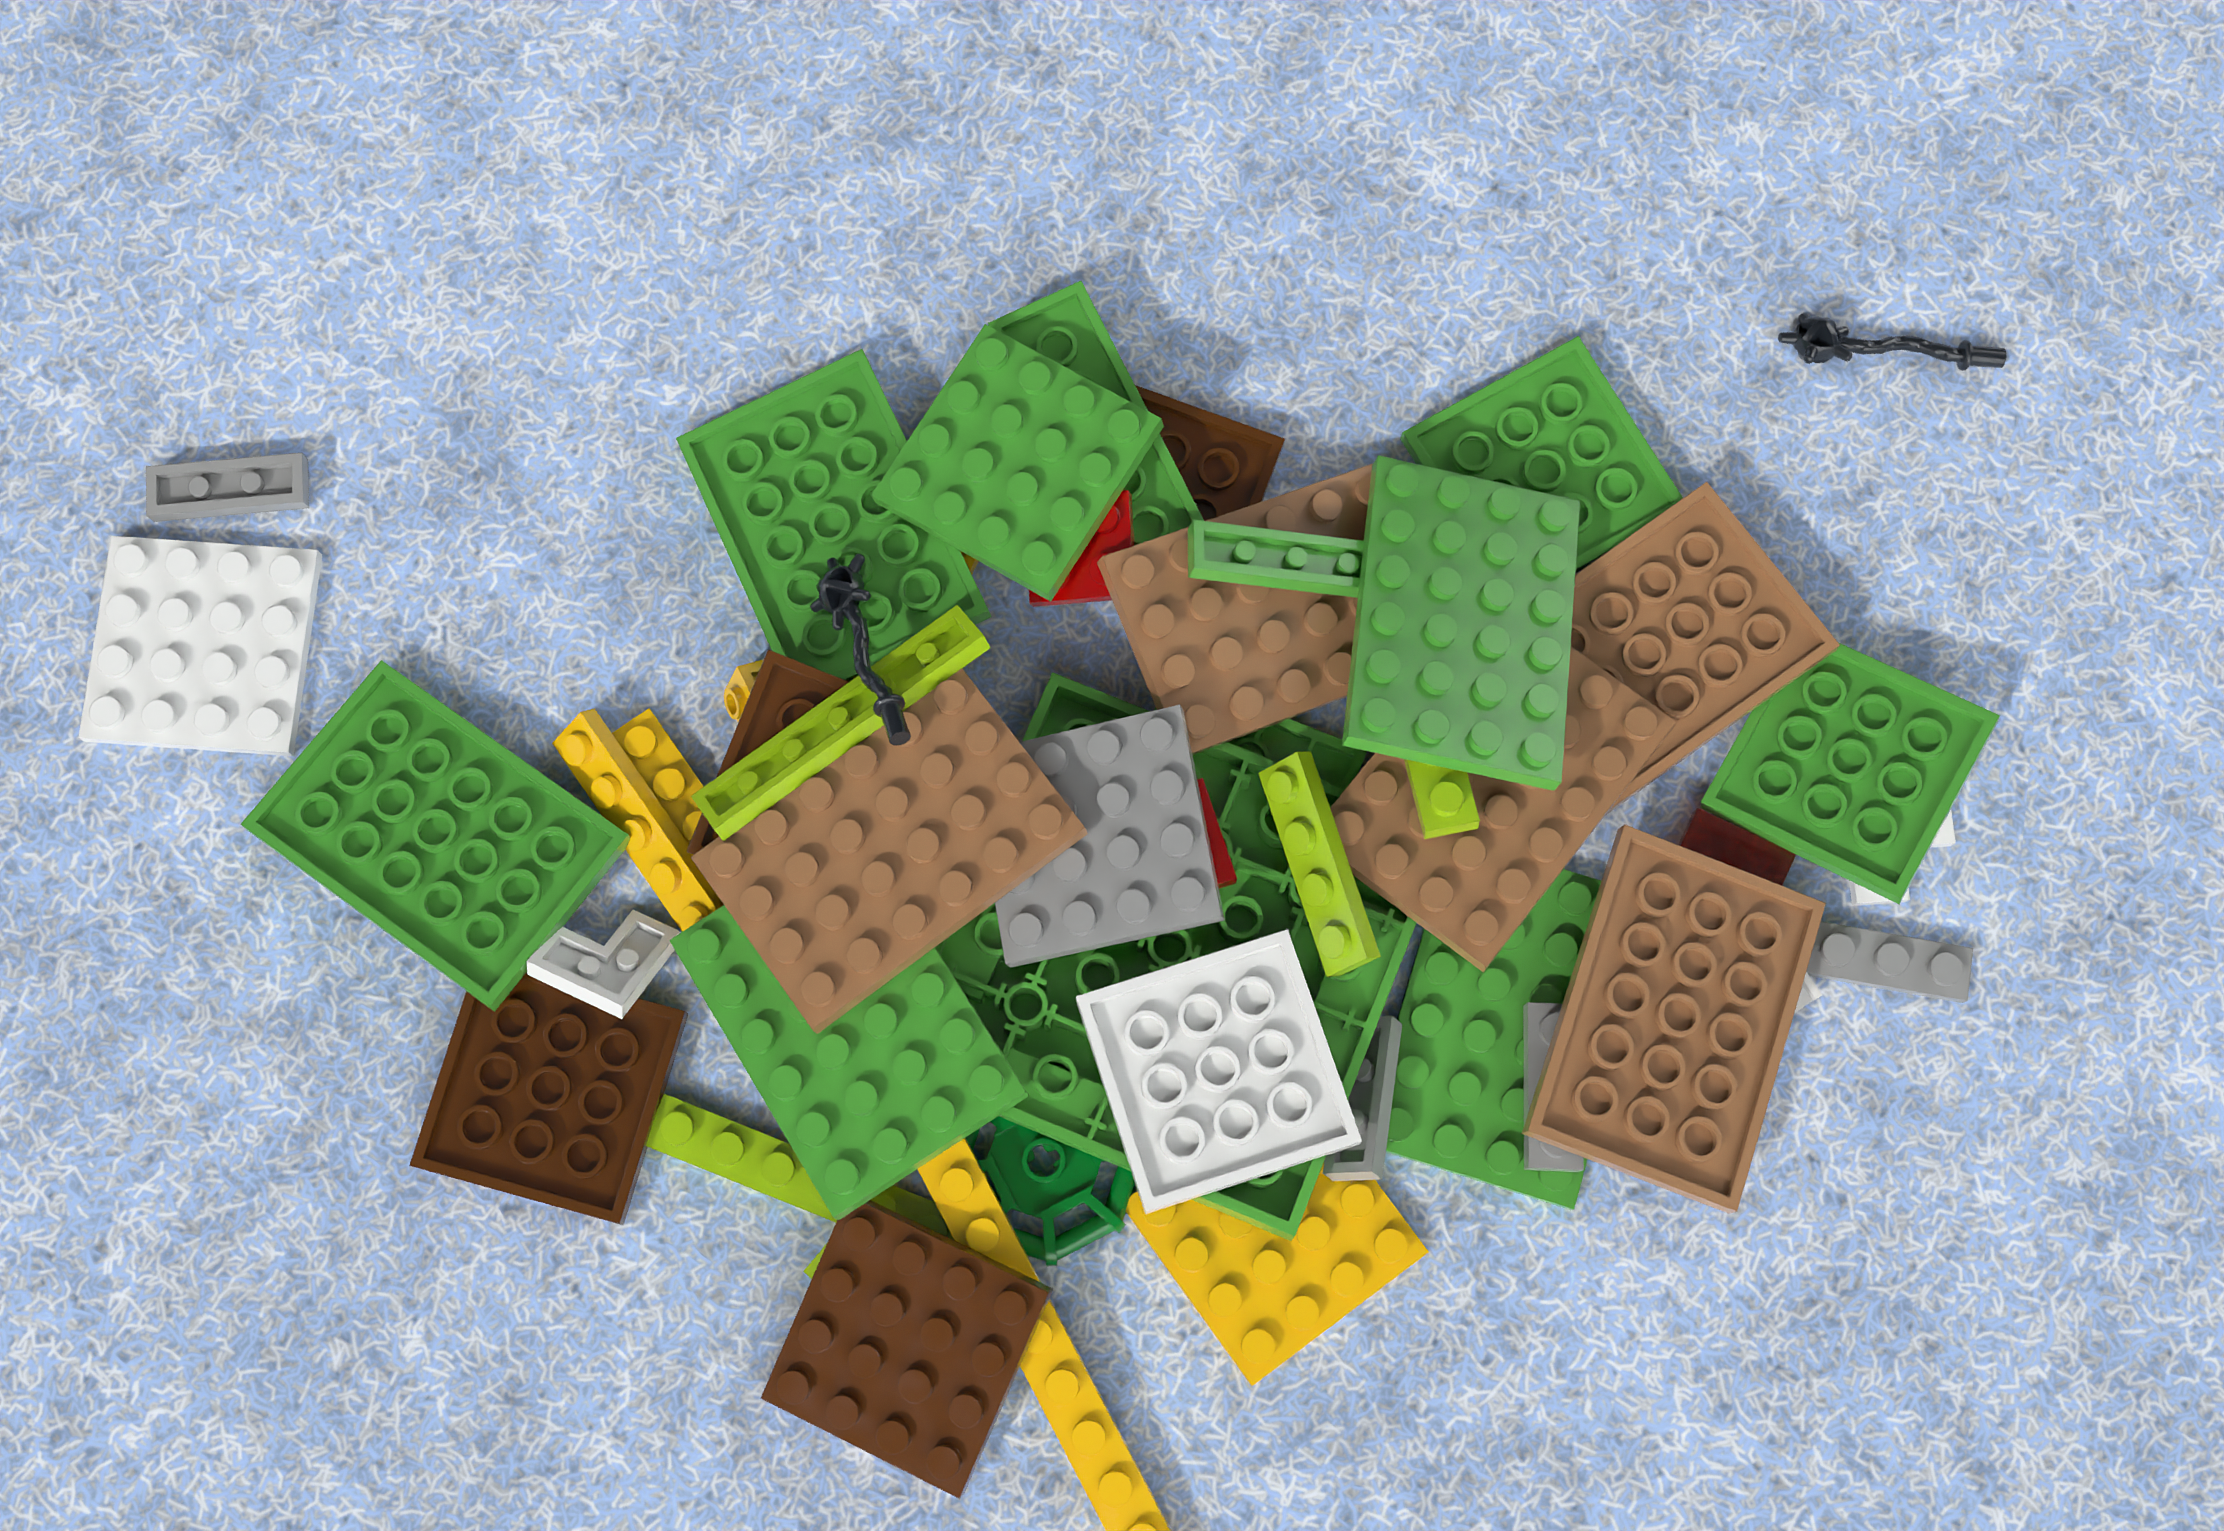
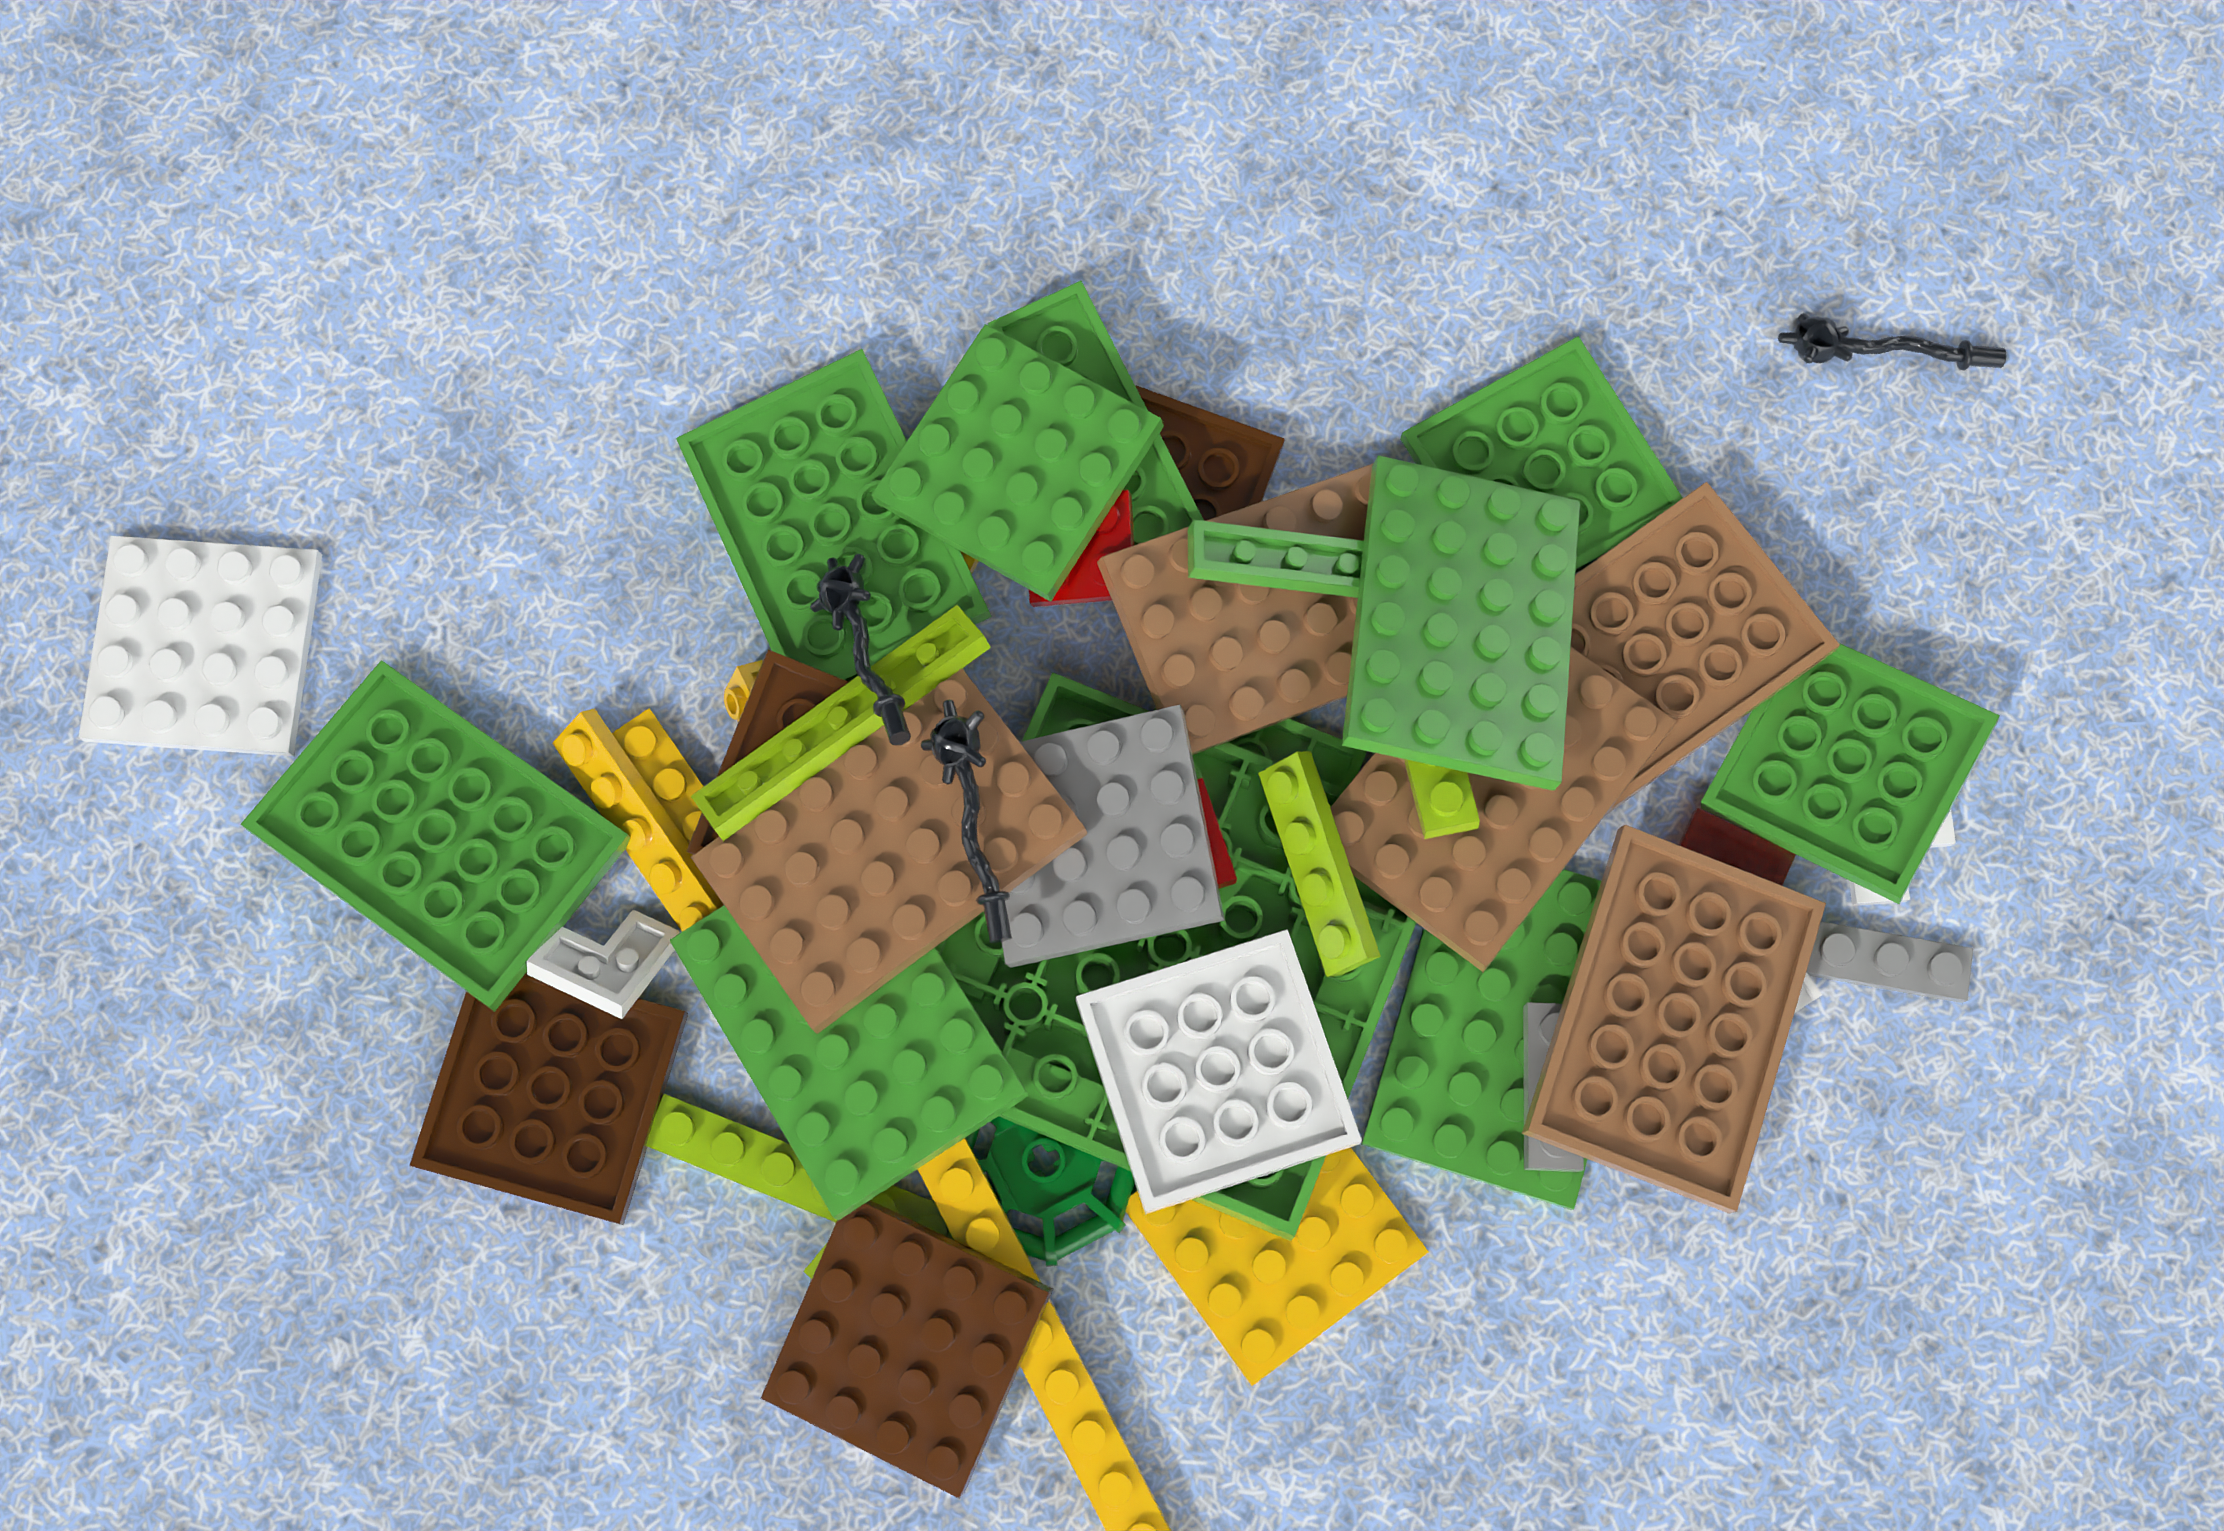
light grey plate [146,452,309,522] -> none
light grey plate [1323,1016,1402,1181] -> none
none -> black piece [921,699,1012,943]

